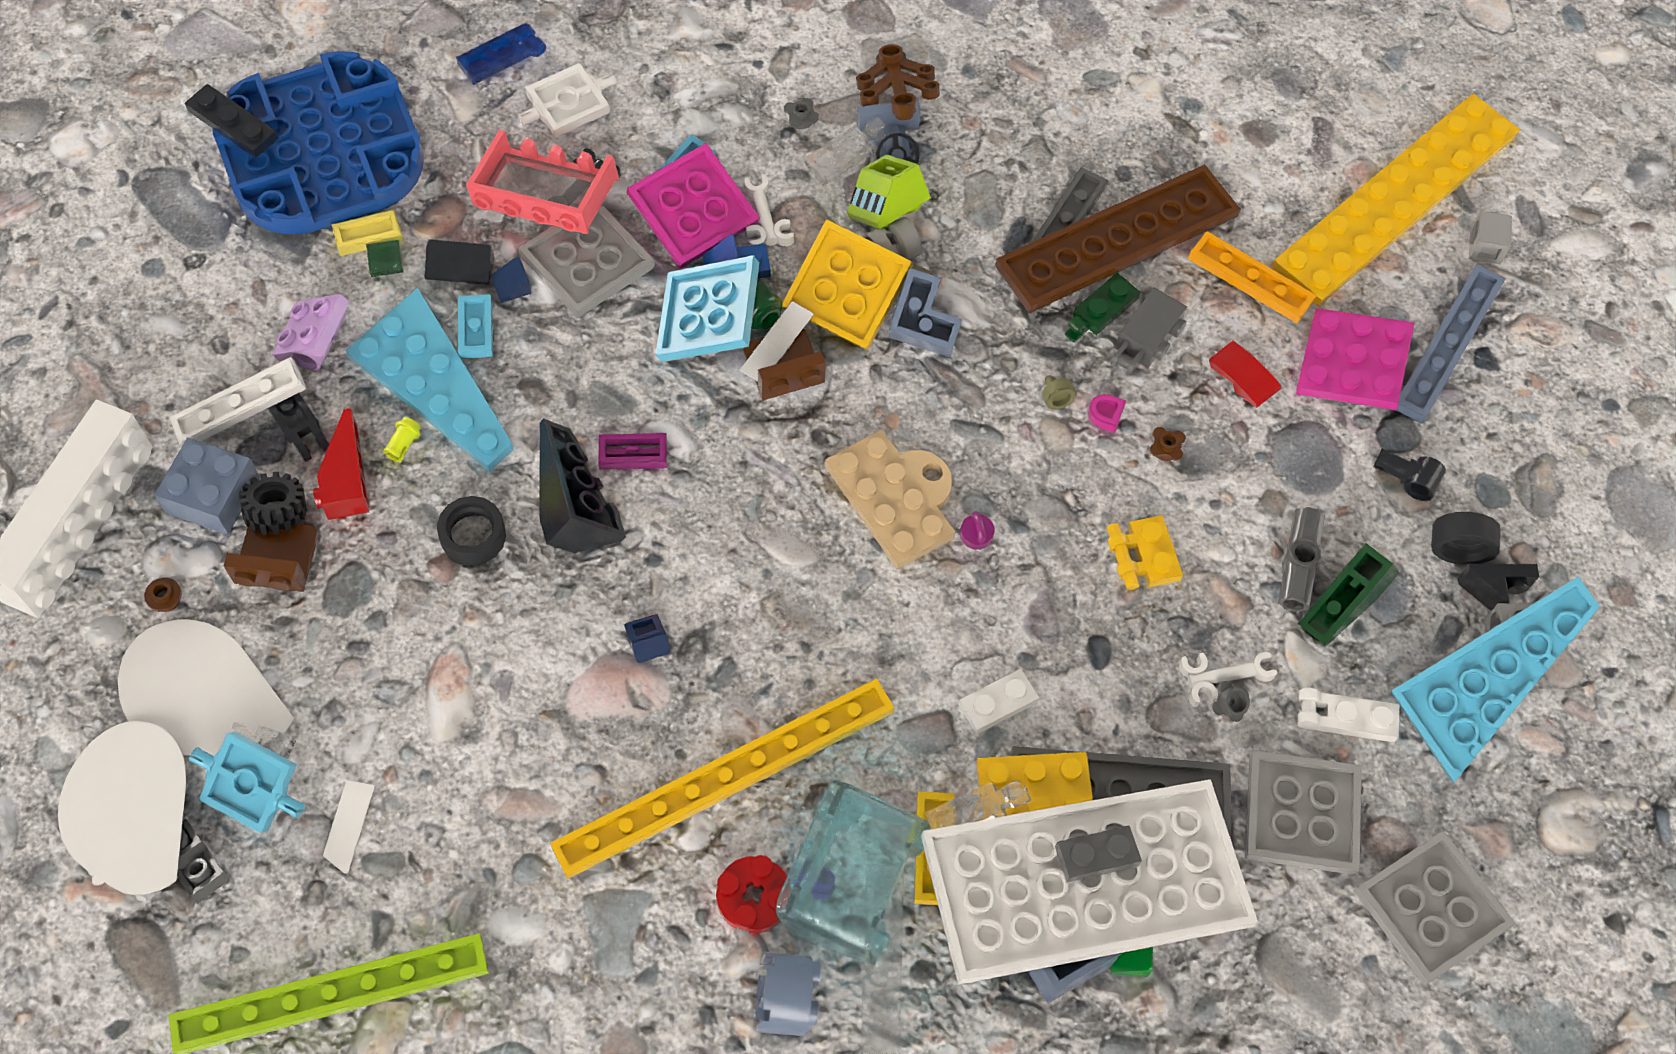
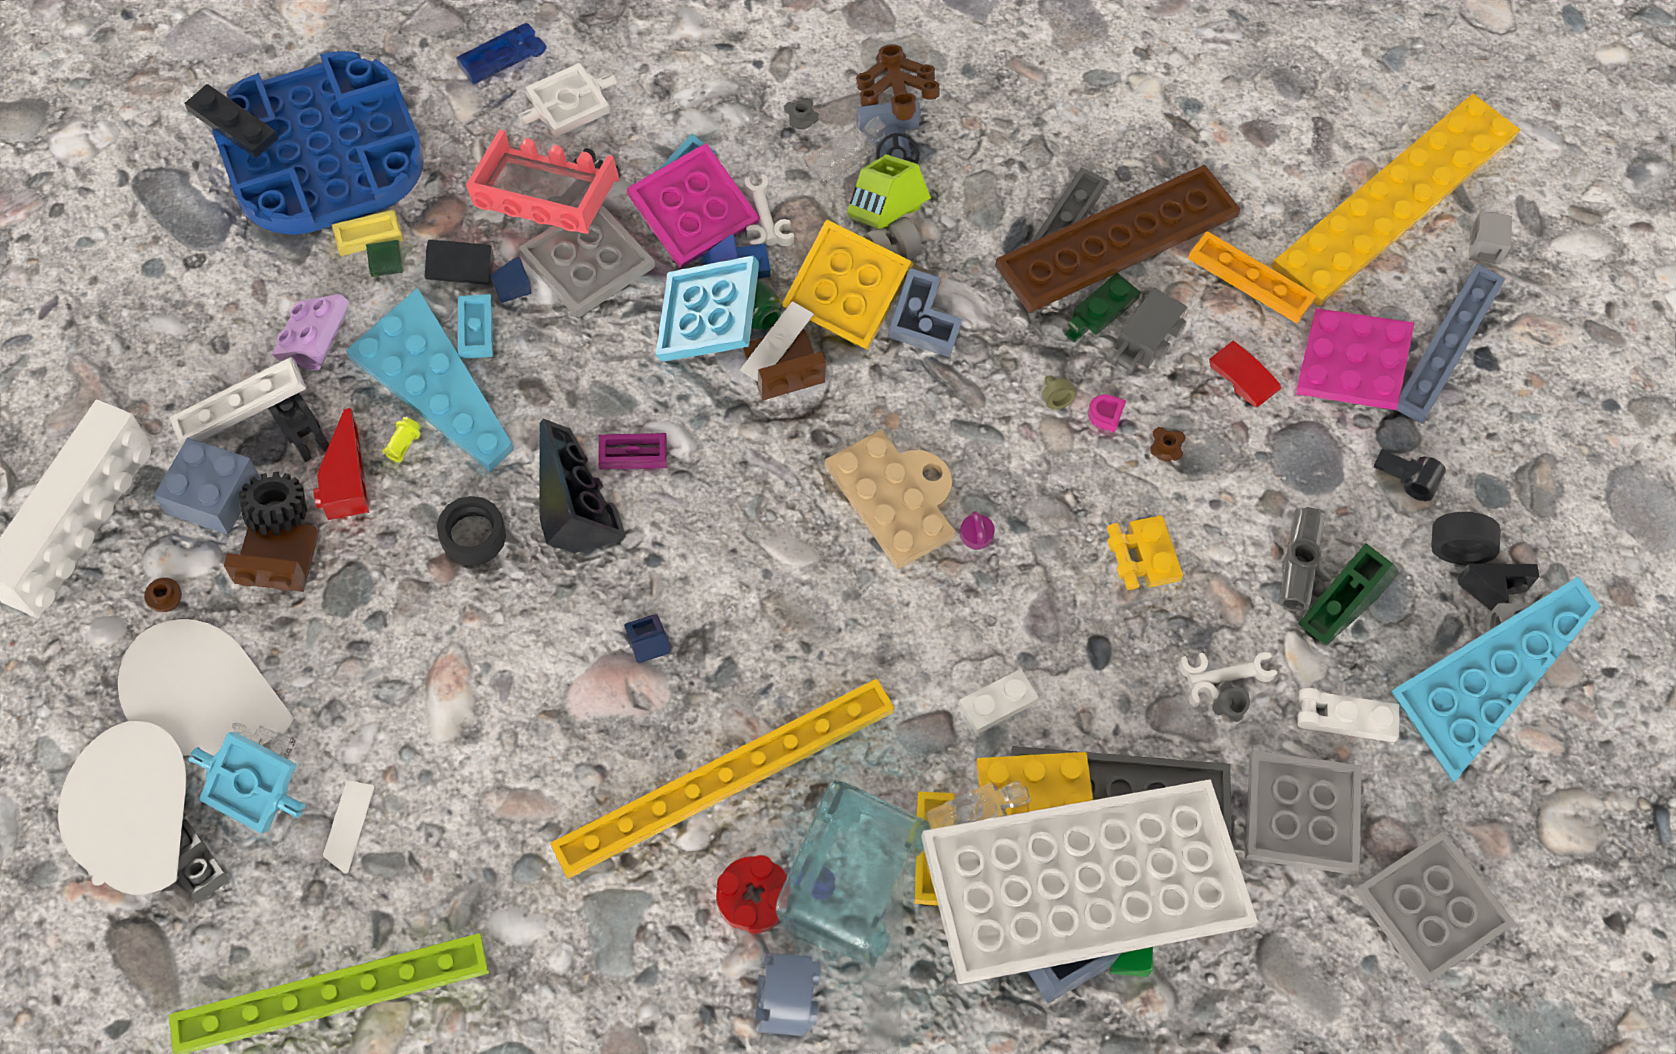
dark grey plate [1055,825,1142,883] -> none

